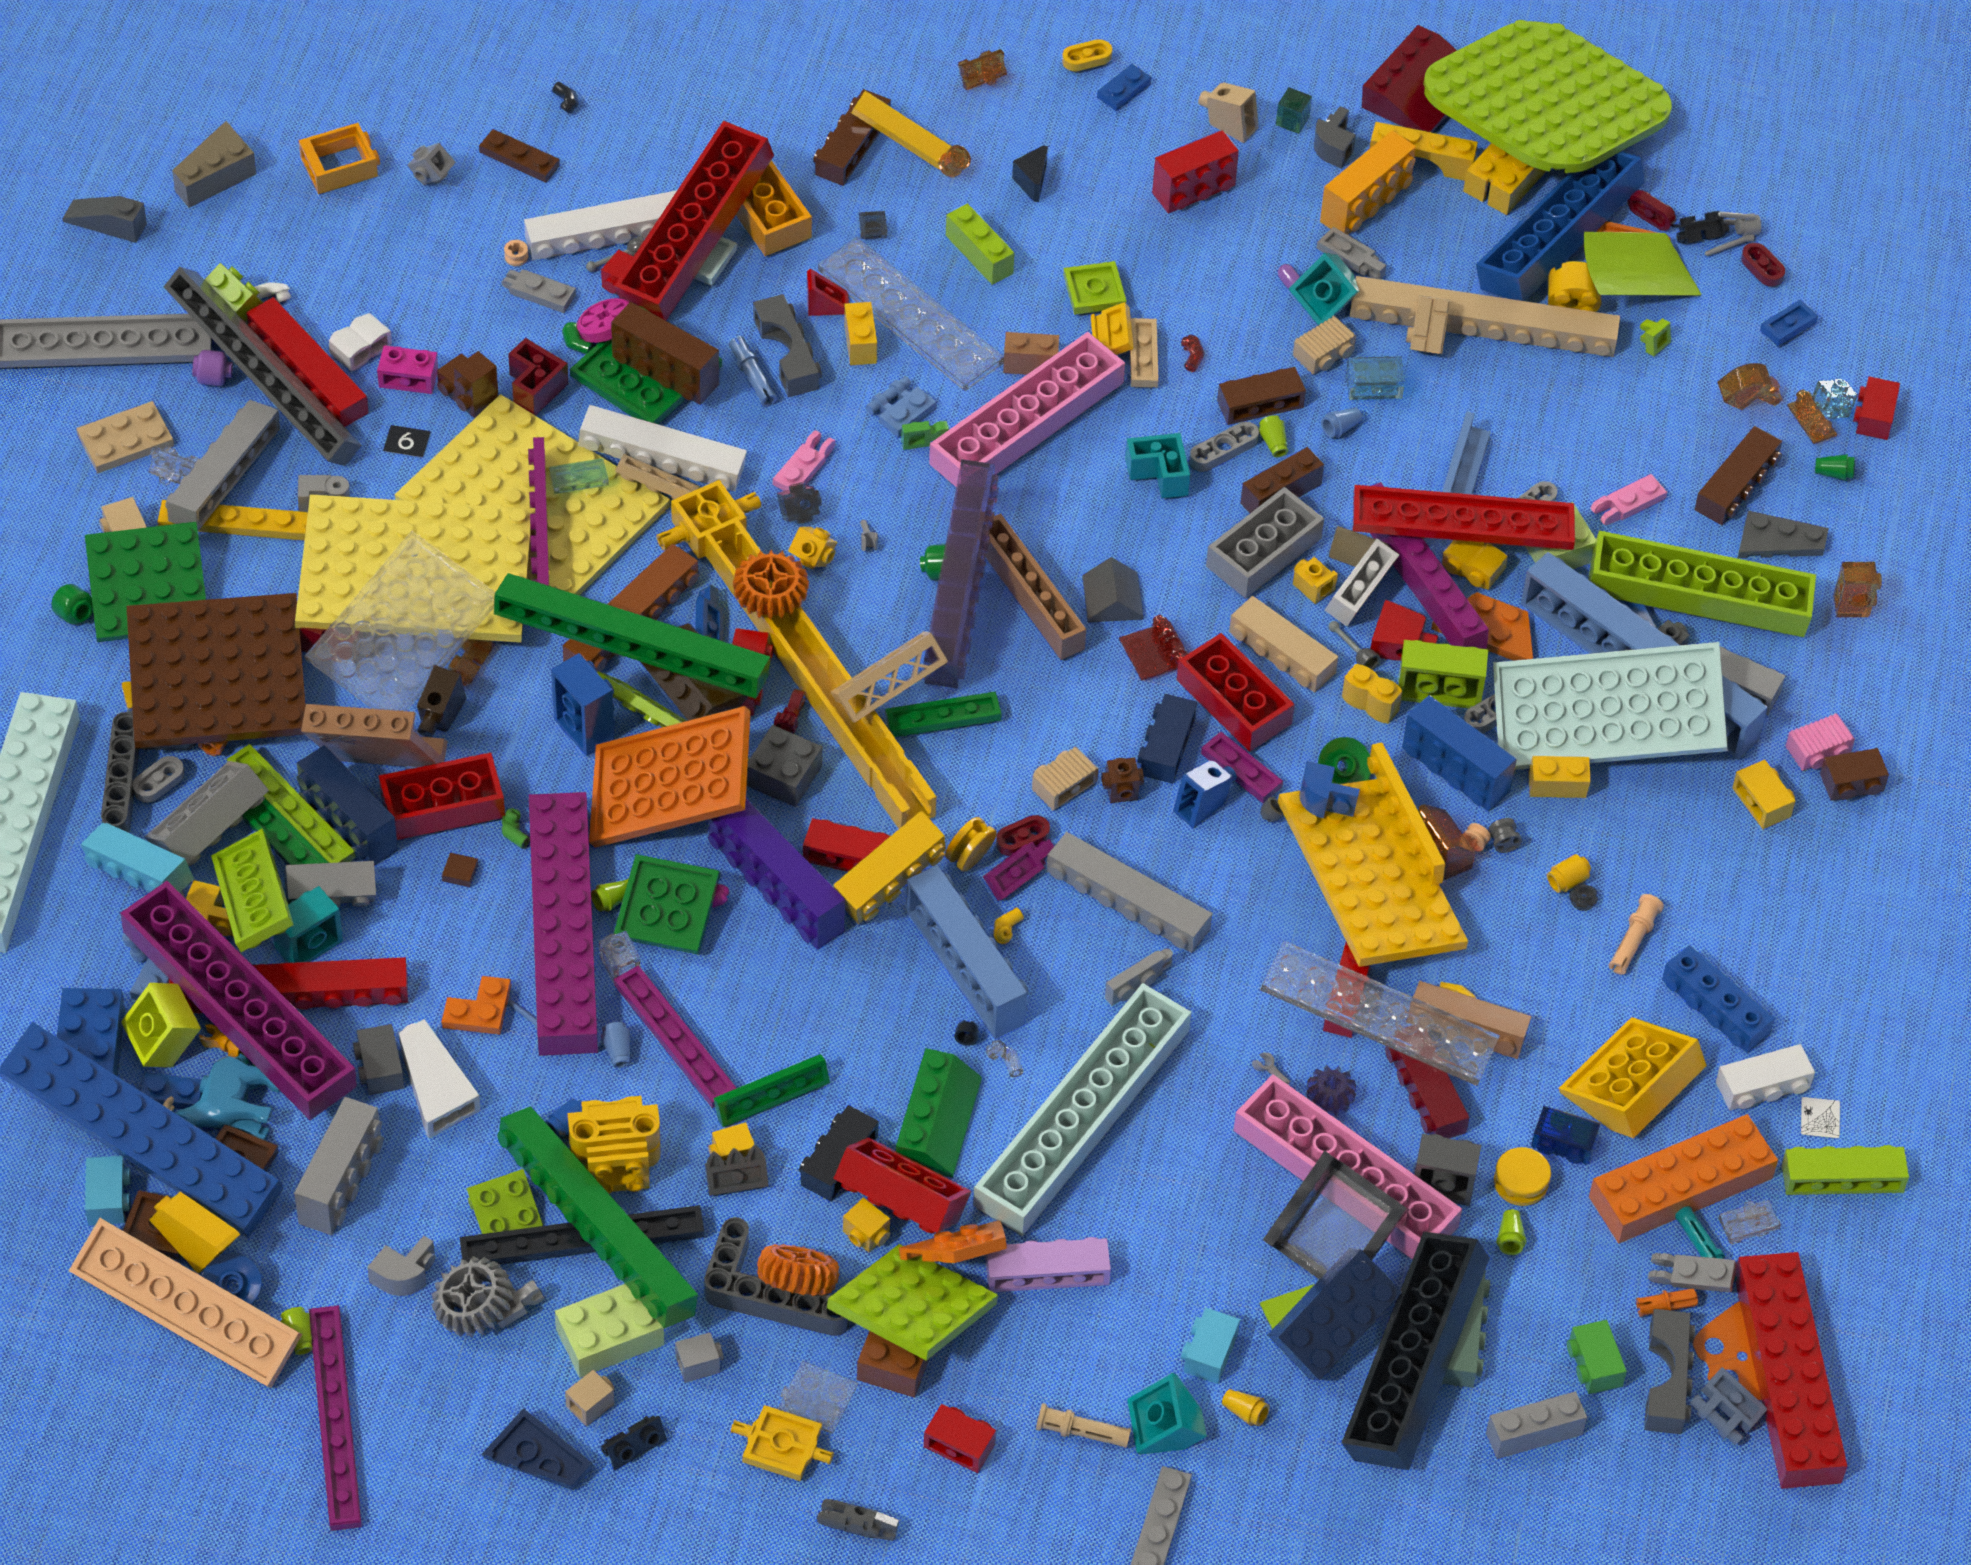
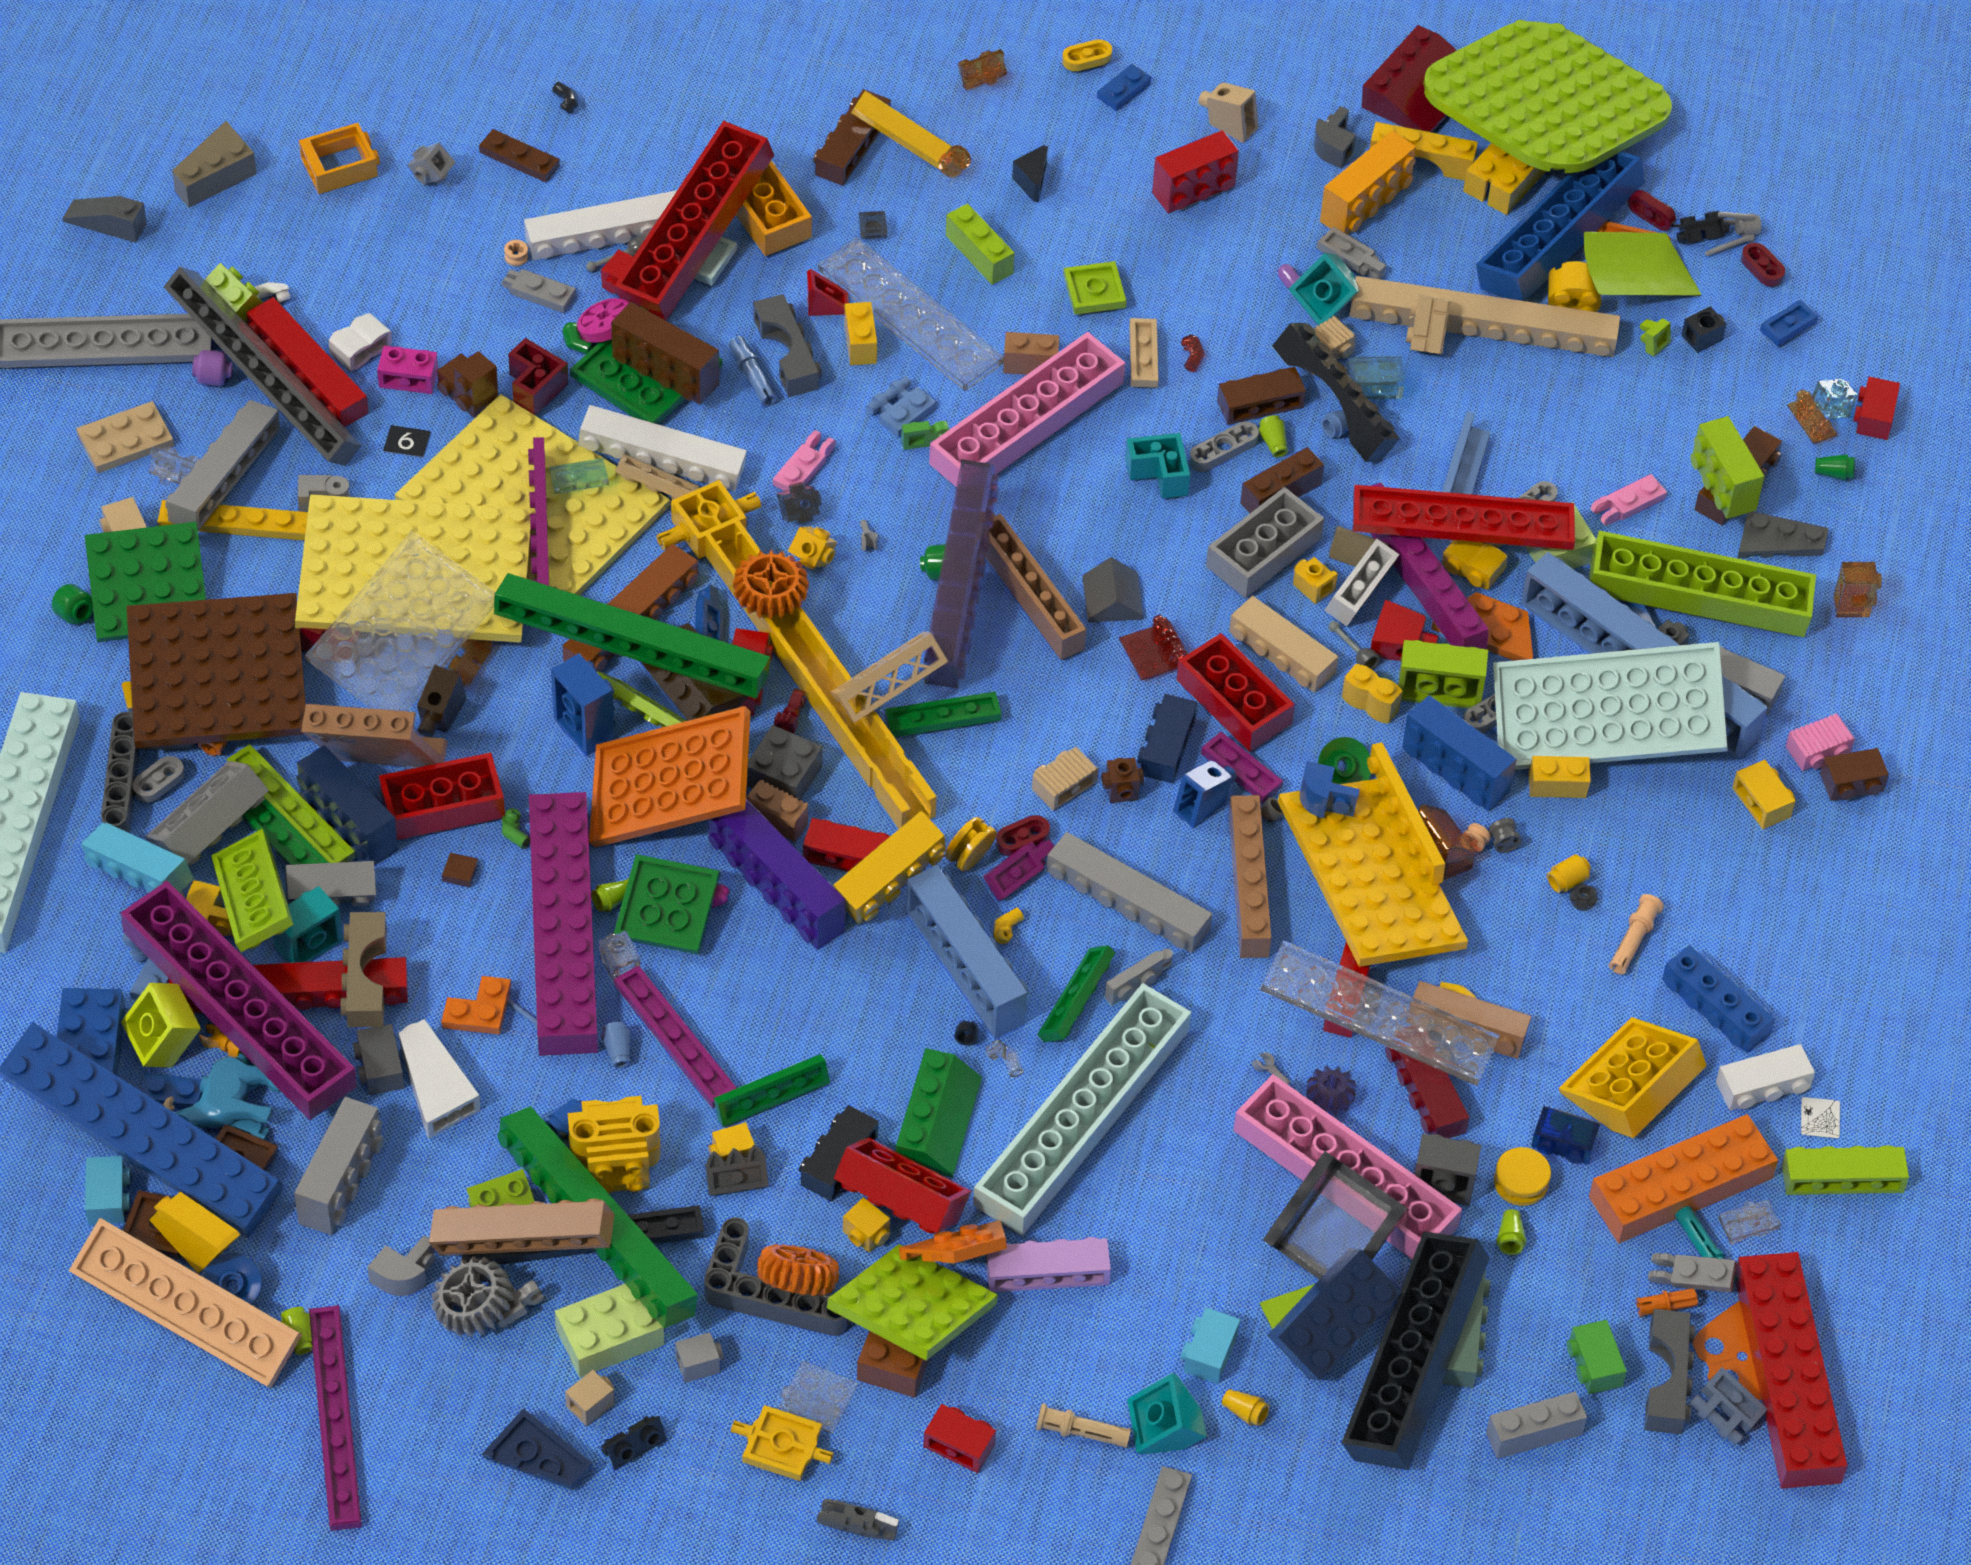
yellow plate [1091,302,1133,355] -> none
brick [1276,87,1312,134] -> none
clear orange brick [1717,363,1783,410] -> none
none -> dark tan arch [341,912,387,1027]
none -> medium nougat brick [429,1199,615,1256]
none -> medium nougat brick [746,780,808,842]
none -> green plate [1037,945,1115,1042]
none -> medium nougat brick [1229,795,1271,958]
none -> black arch [1272,323,1400,462]
none -> black brick [1681,306,1727,353]
none -> lime brick [1690,416,1765,519]

